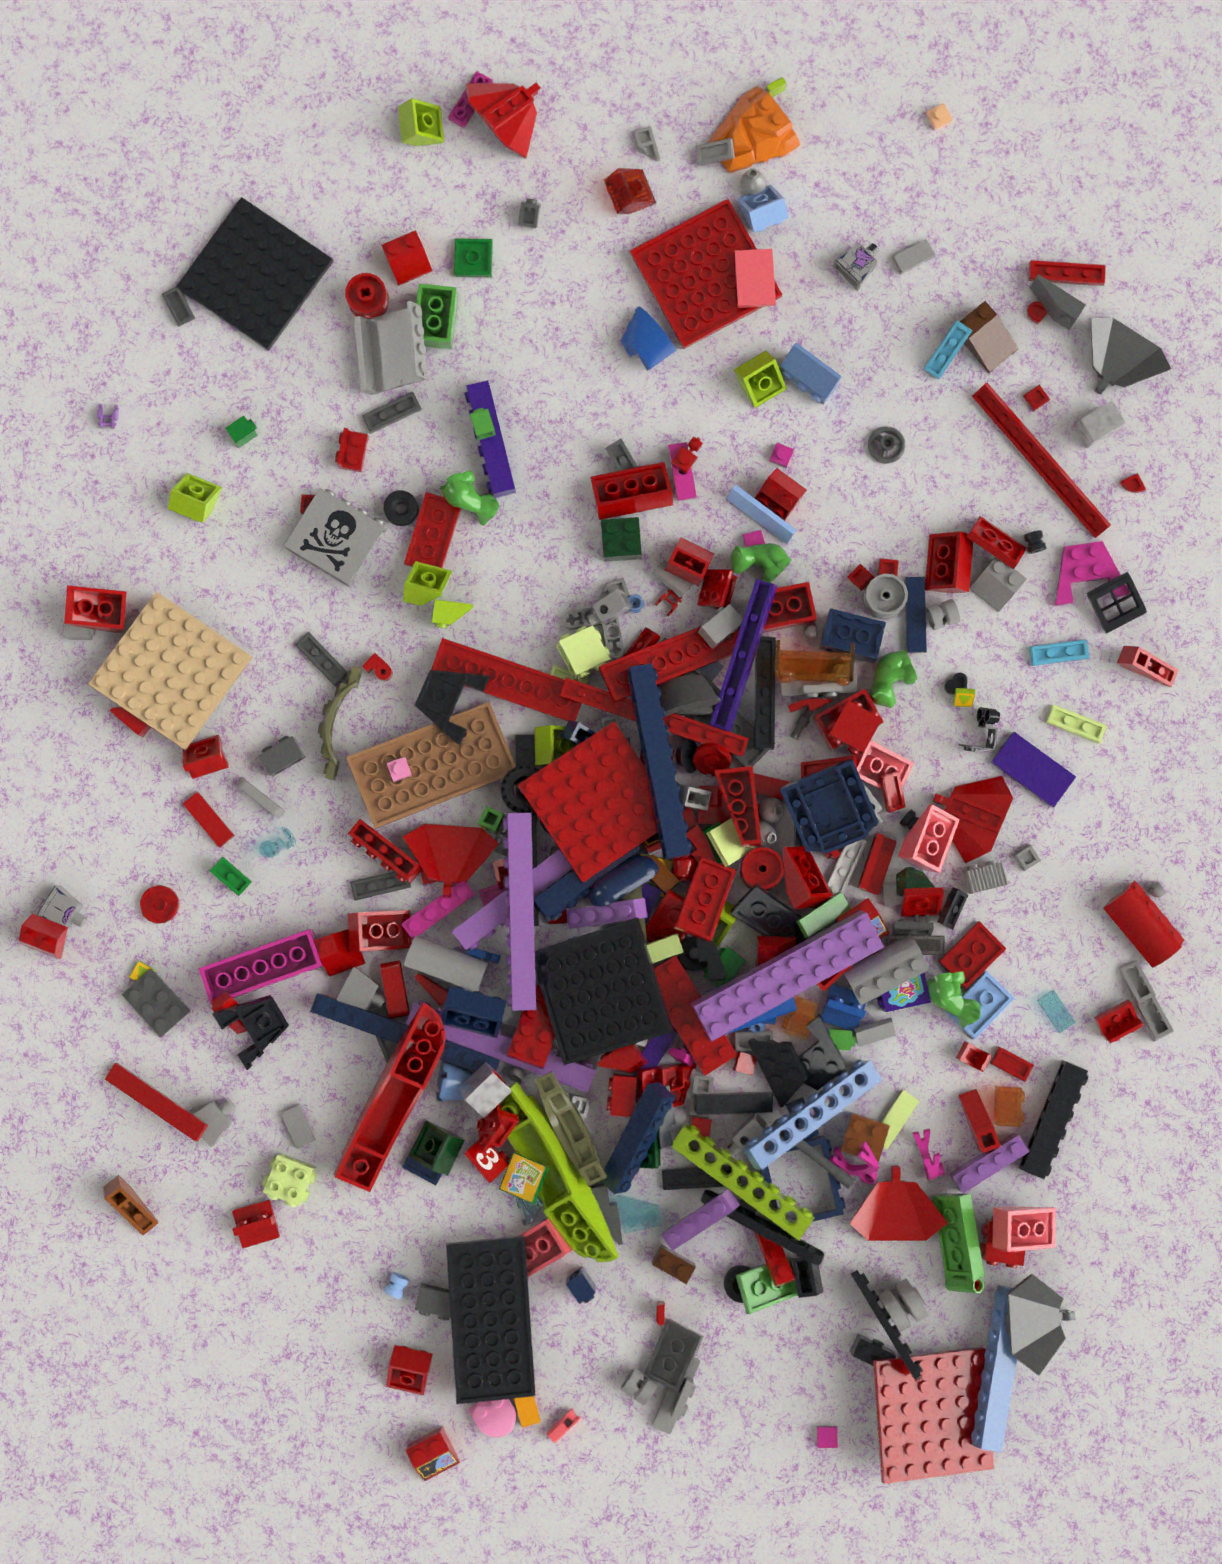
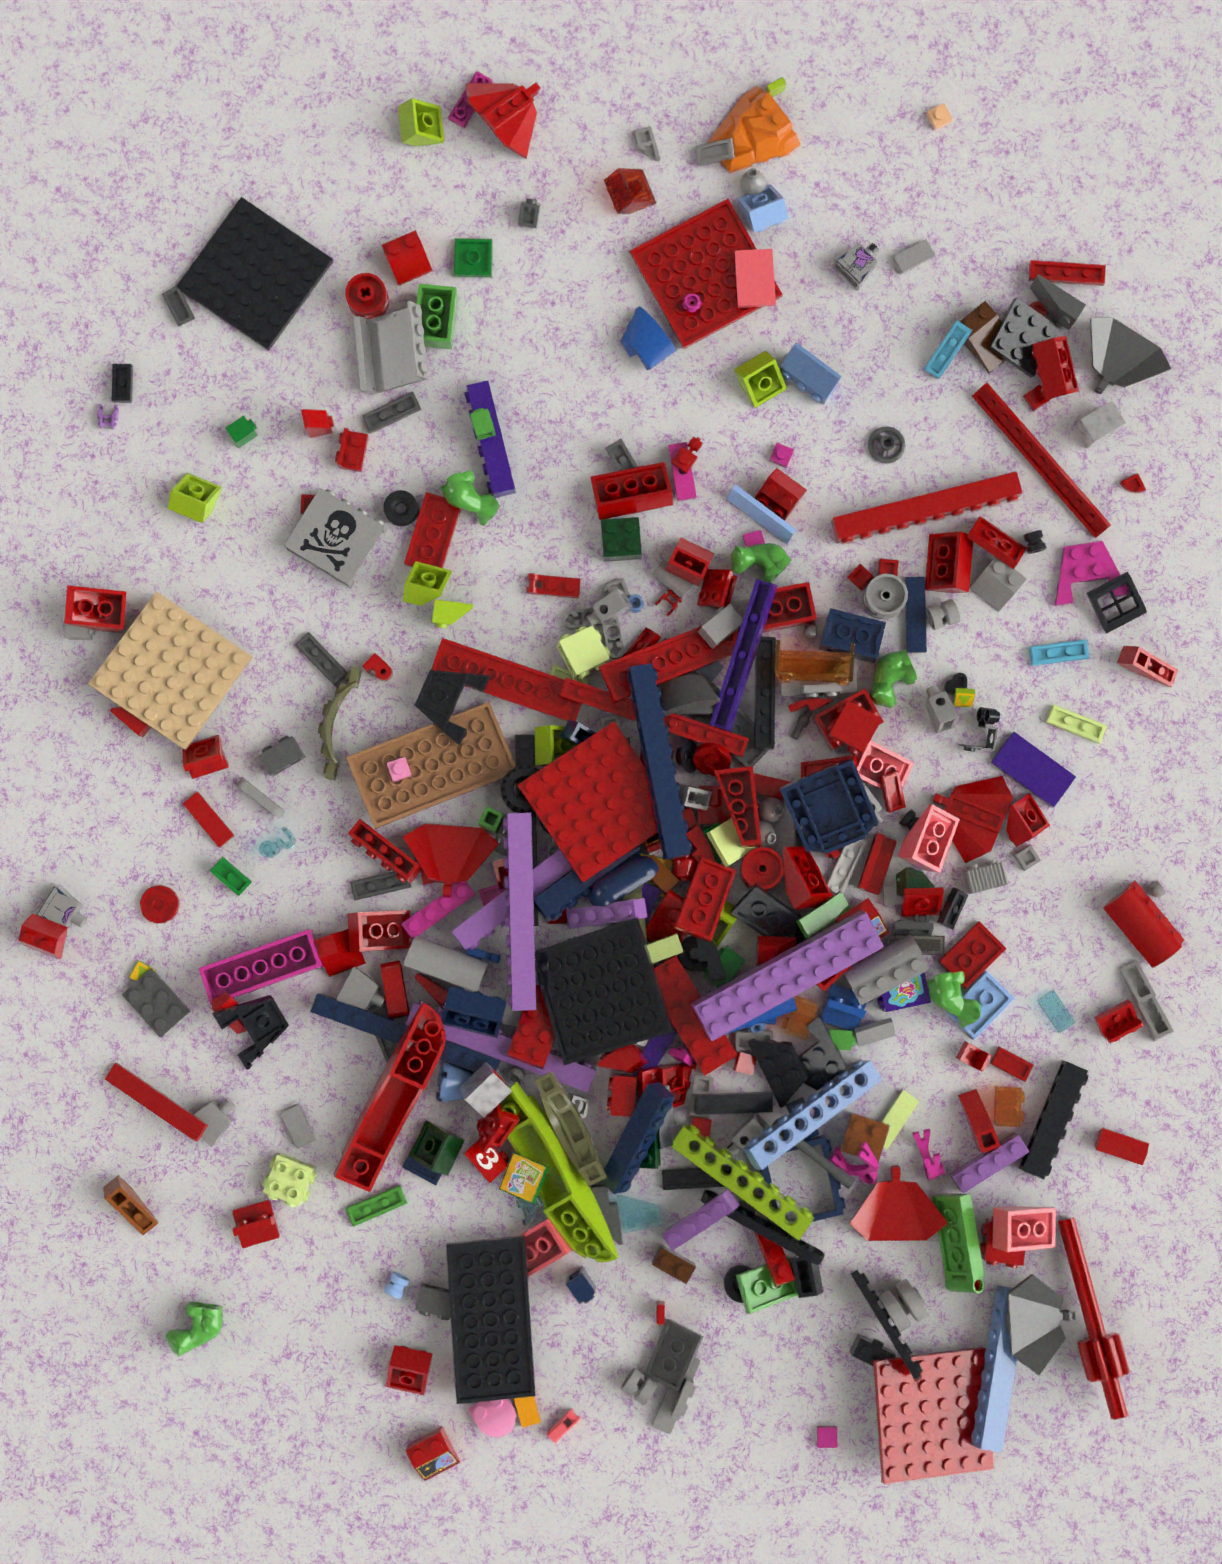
none -> black plate [111,364,133,403]
none -> bright green animal [165,1302,223,1357]
none -> red slope [301,409,335,438]
none -> bright green tile [346,1185,408,1227]
none -> red plate [526,573,581,599]
none -> dark pink plate [683,294,701,312]
none -> red brick [831,471,1023,544]
none -> light grey torso [926,685,958,734]
none -> plate [988,298,1060,378]
none -> red slope [1006,793,1050,847]
none -> red slope [1032,336,1079,400]
none -> red axle [1057,1217,1130,1420]
none -> red piece [1094,1128,1149,1166]

